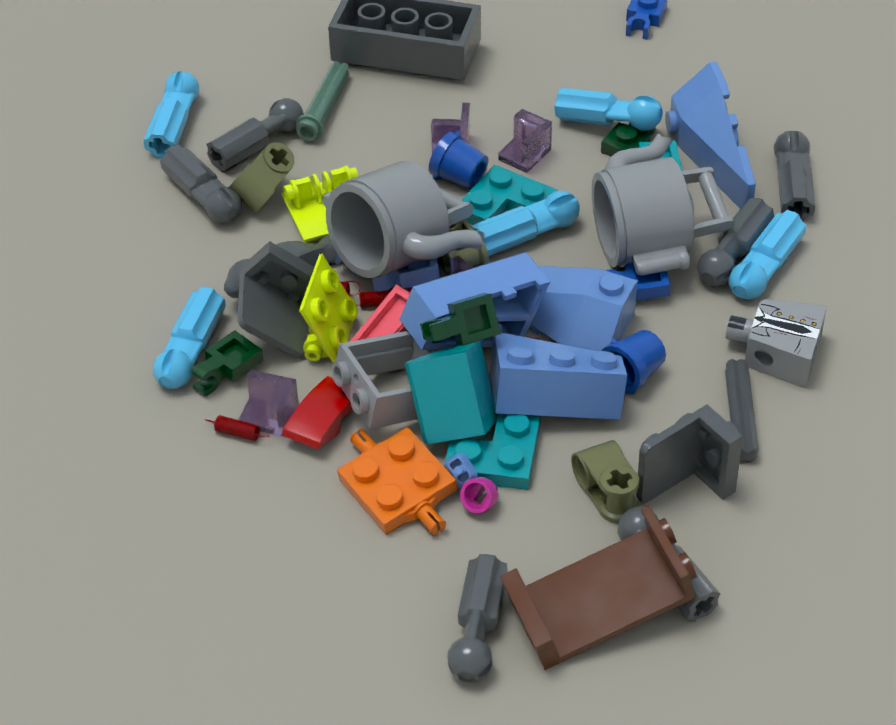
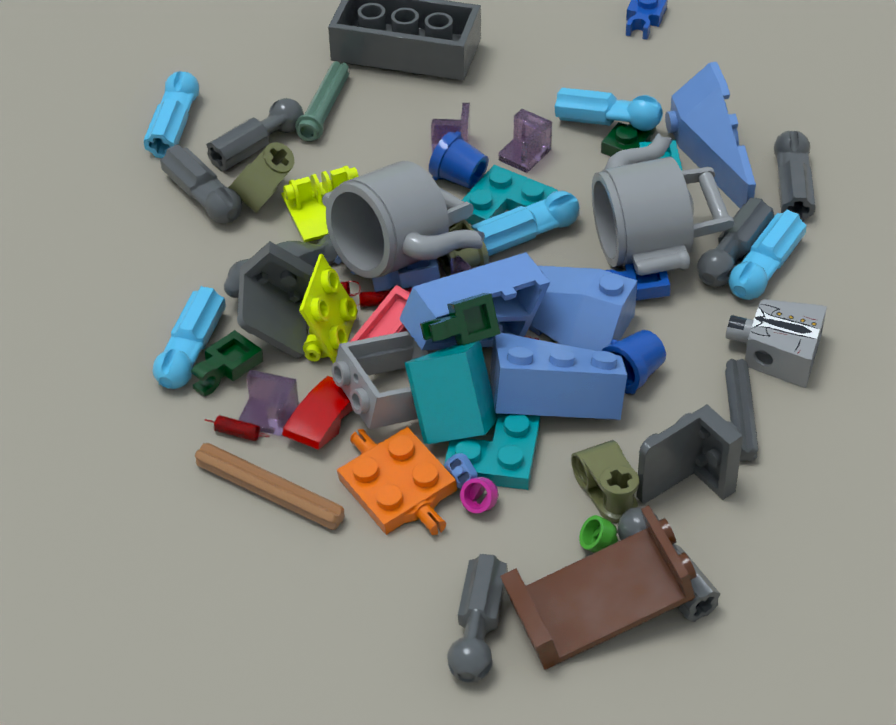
none -> medium nougat axle [195,443,345,530]
none -> bright green hinge [579,515,618,553]

